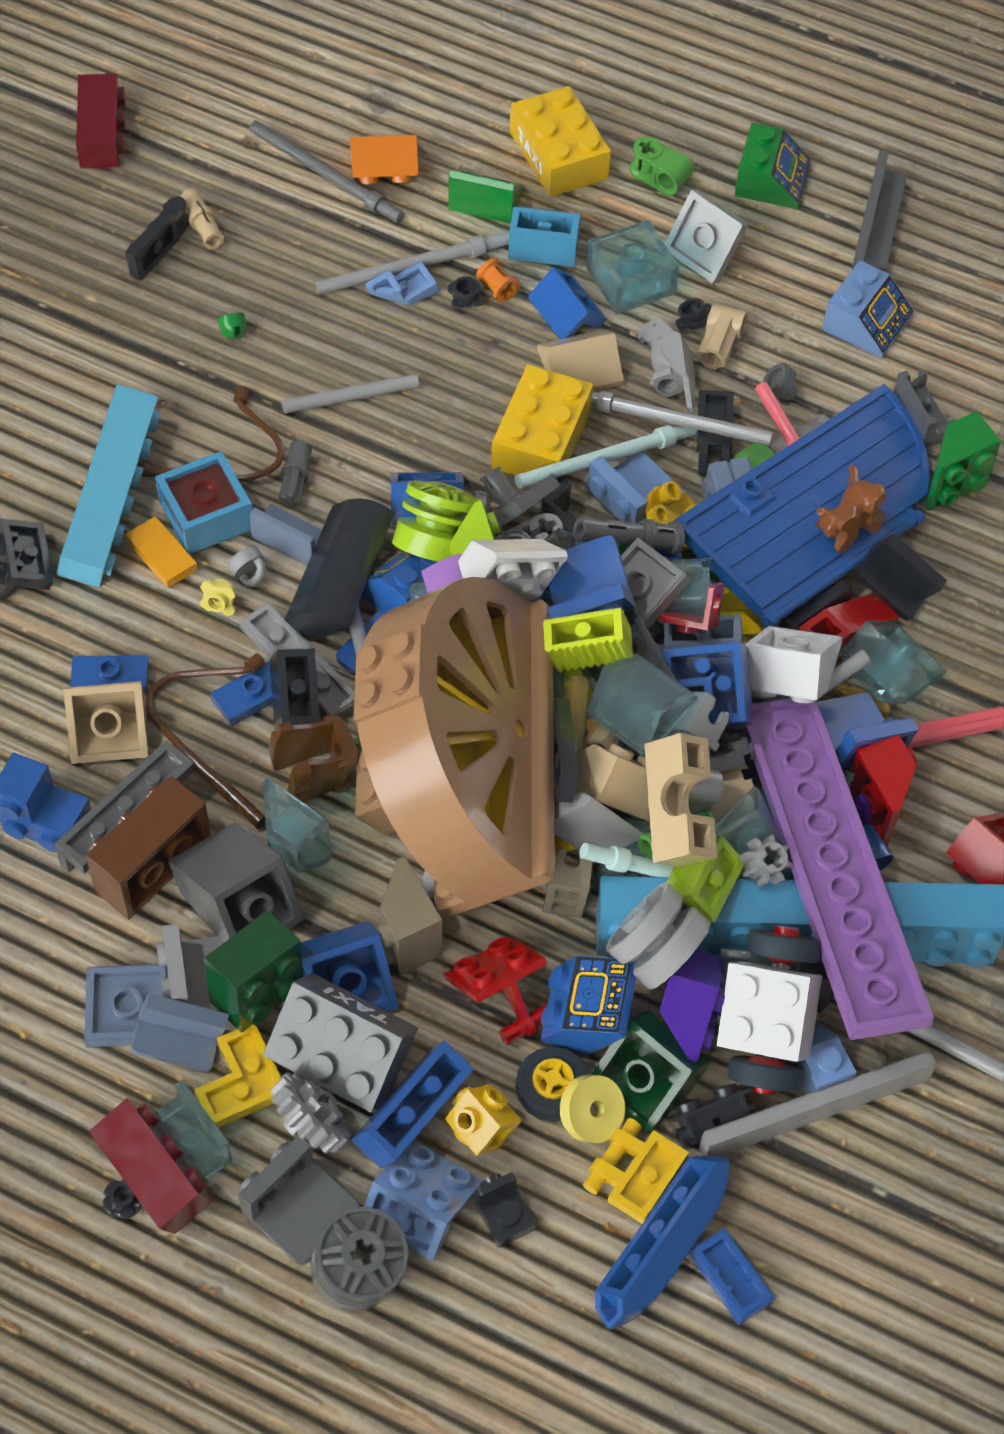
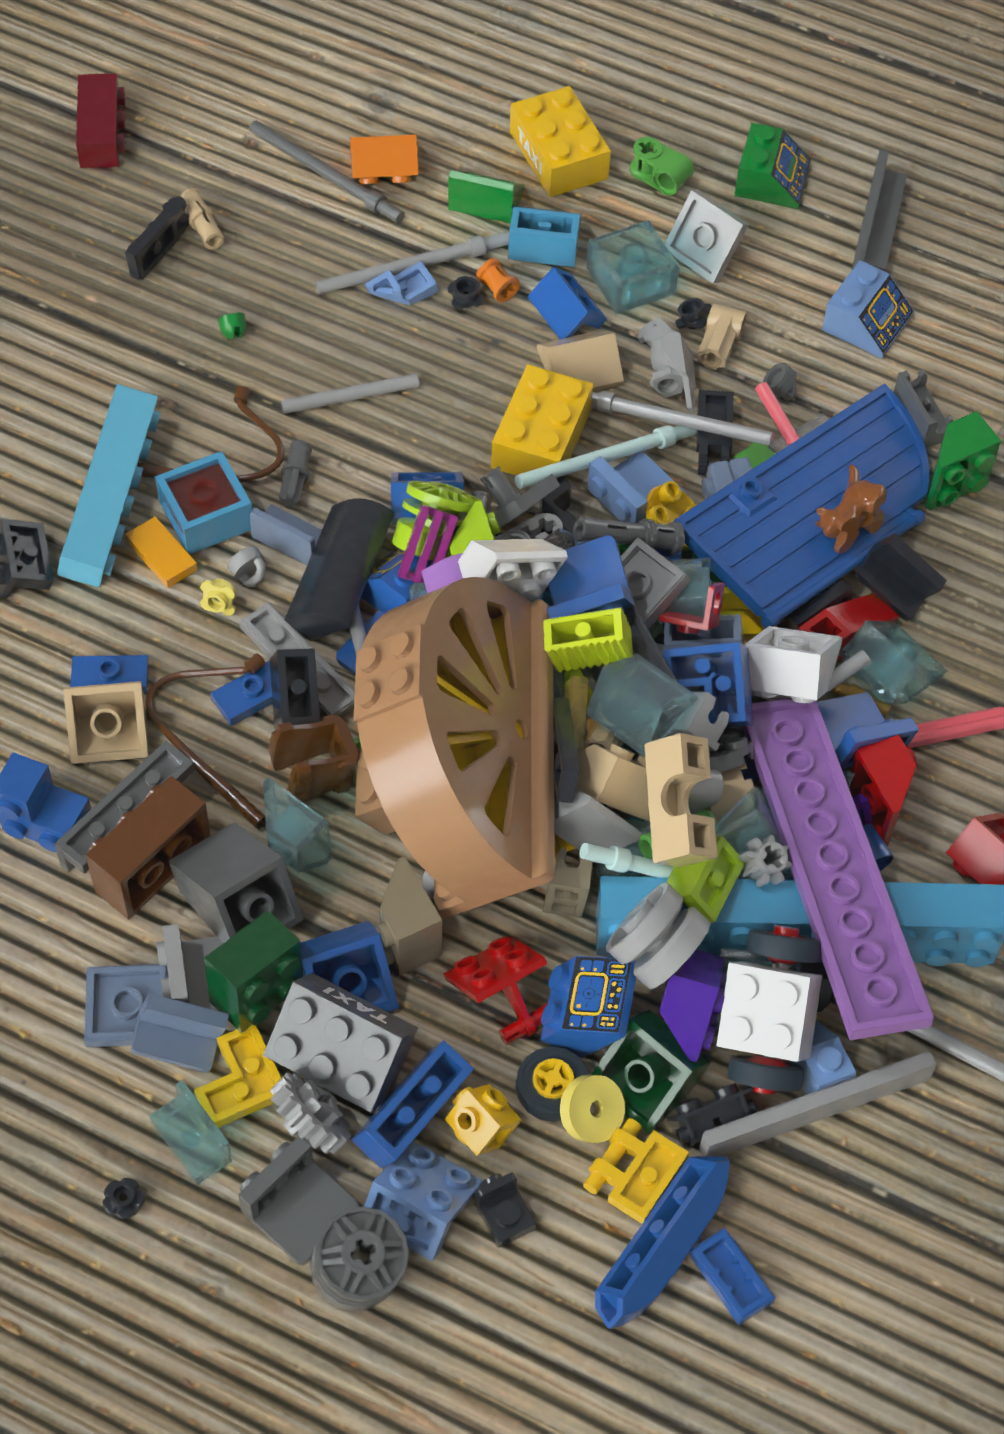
dark red brick [89,1098,214,1234] -> none
none -> magenta tile [397,504,458,585]

